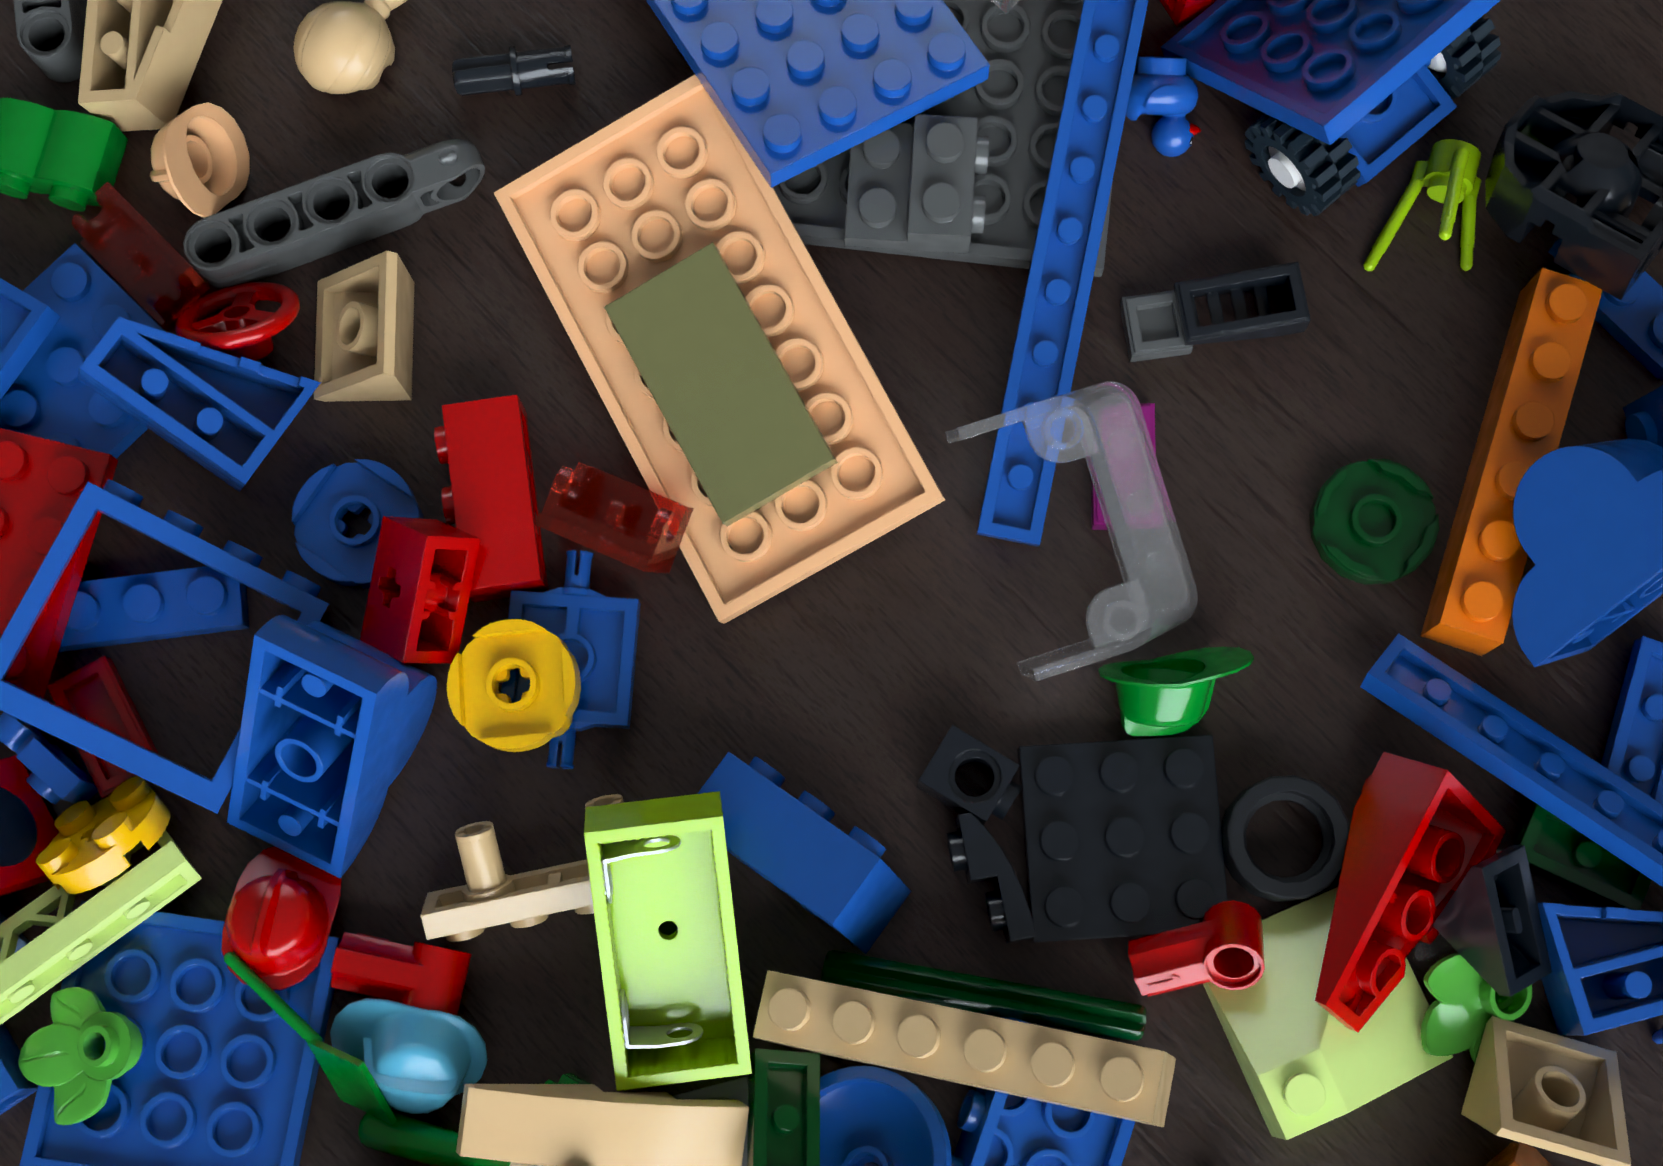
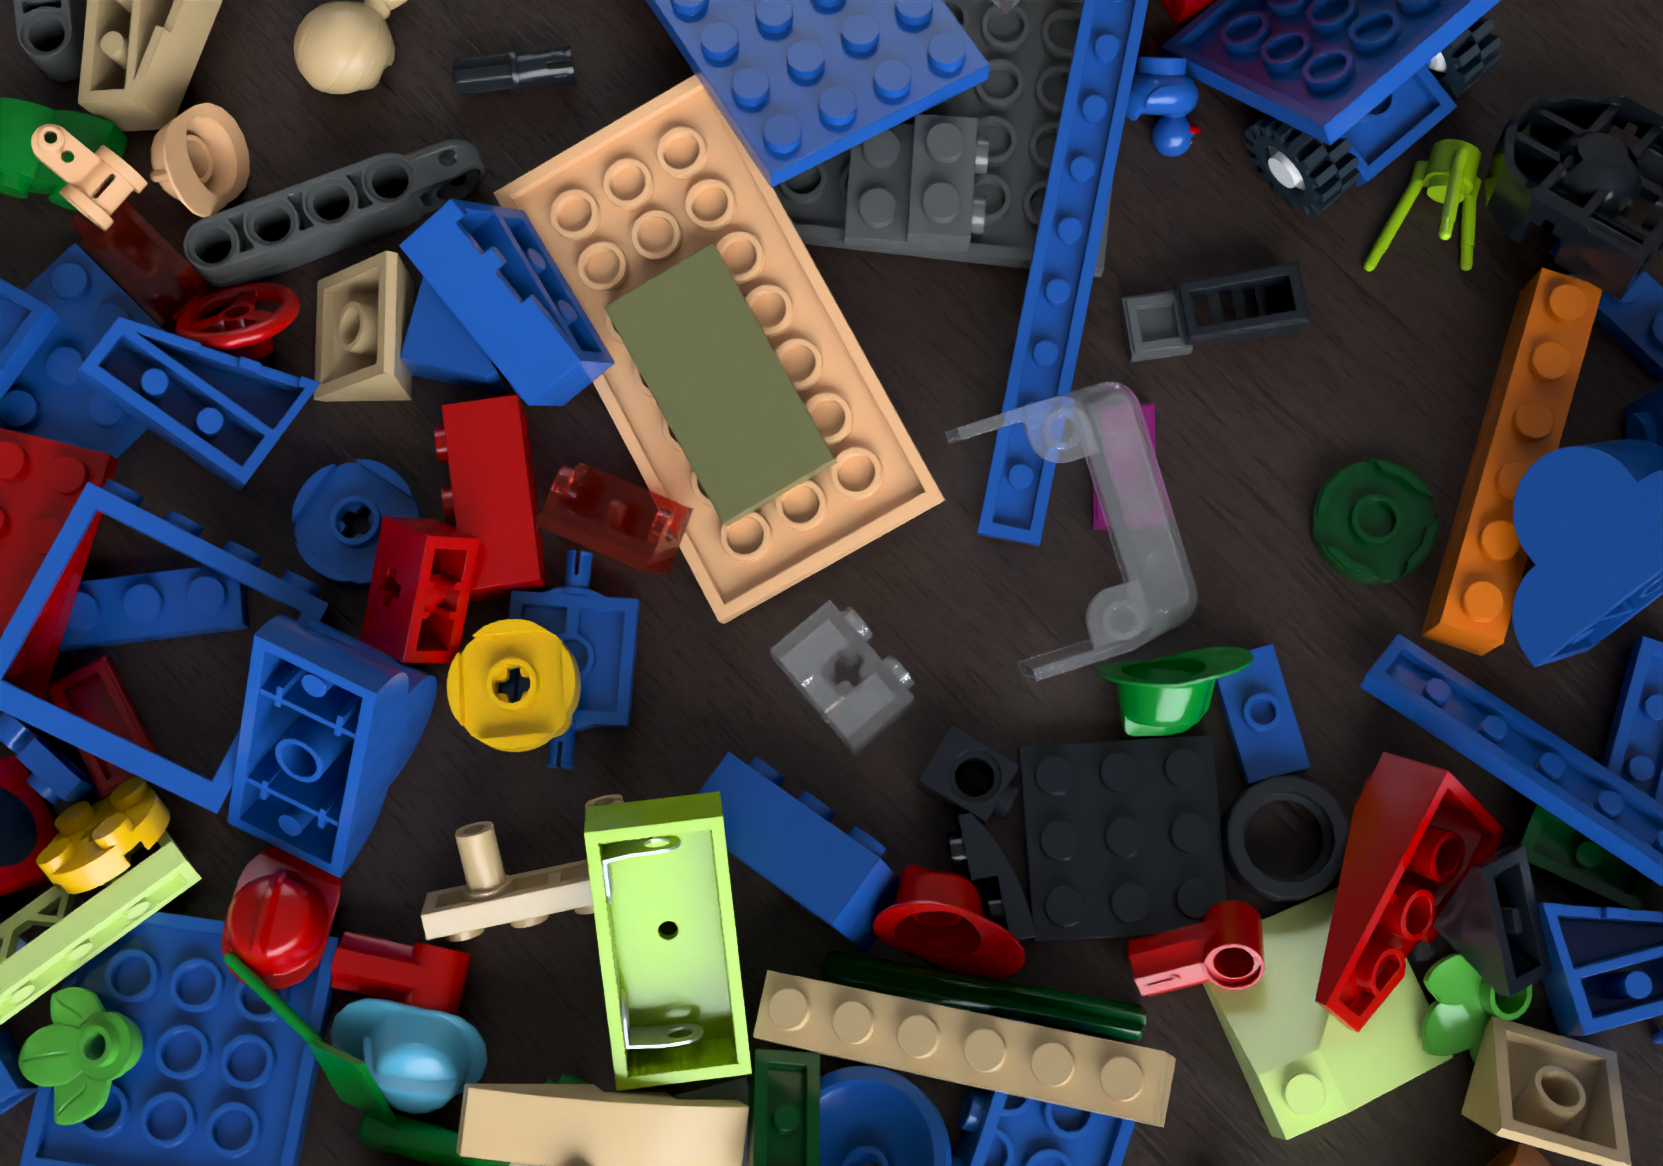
none -> light nougat piece [31,124,148,231]
none -> blue wedge [399,199,615,406]
none -> blue slope [400,276,506,395]
none -> clear brick [770,600,915,755]
none -> red piece [873,865,1025,979]
none -> blue plate [1214,644,1311,786]

